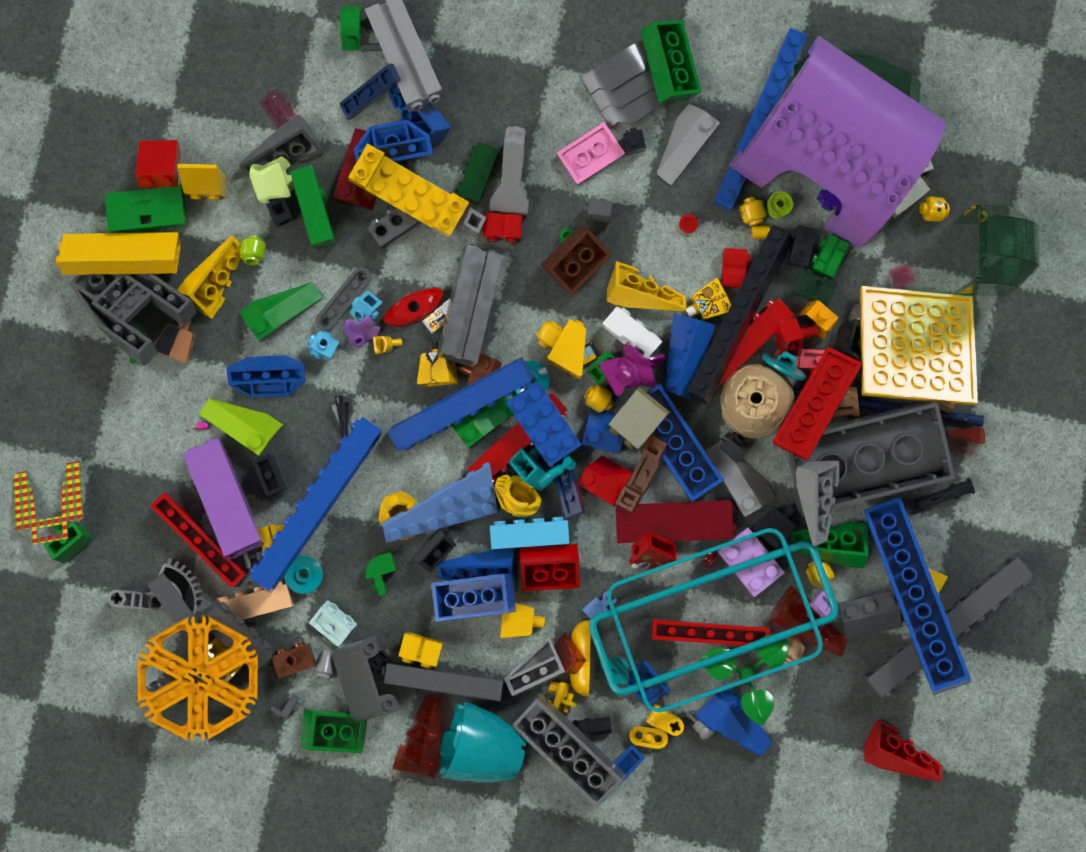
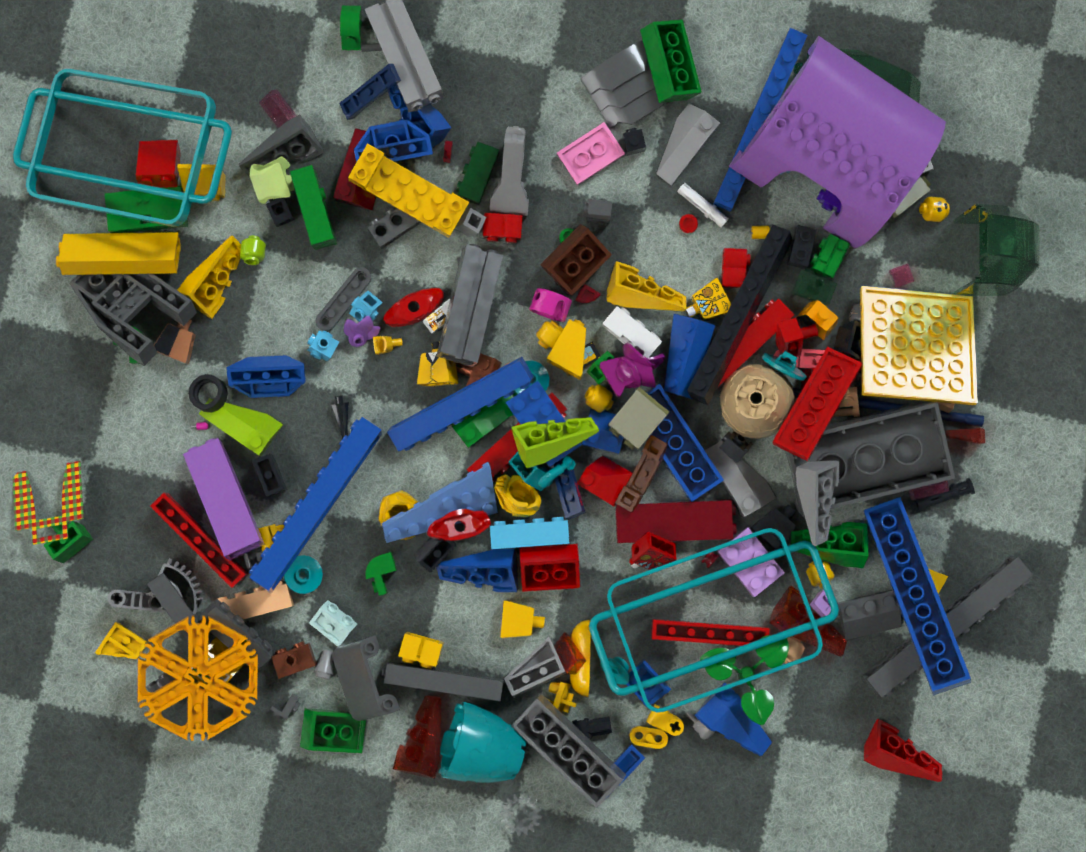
green wedge [239,282,323,343] -> none
black wheel [369,650,389,670] -> none
blue brick [431,573,516,622] -> none
medium blue plate [582,591,617,619] -> none
yellow head [739,197,767,226] -> none
lime wheel [766,191,793,220] -> none
none -> teal bar [13,69,232,227]
none -> yellow wing [95,622,149,659]
none -> black tyre [188,374,228,413]
none -> red piece [427,509,491,541]
none -> dark red tile [443,140,453,163]
none -> clear gear [500,793,542,837]
none -> lime wedge [511,417,599,468]
none -> dark pink piece [529,288,572,322]
none -> dark red tile [575,284,601,303]
none -> white pin [677,183,729,228]
none -> clear pink slope [908,480,949,500]

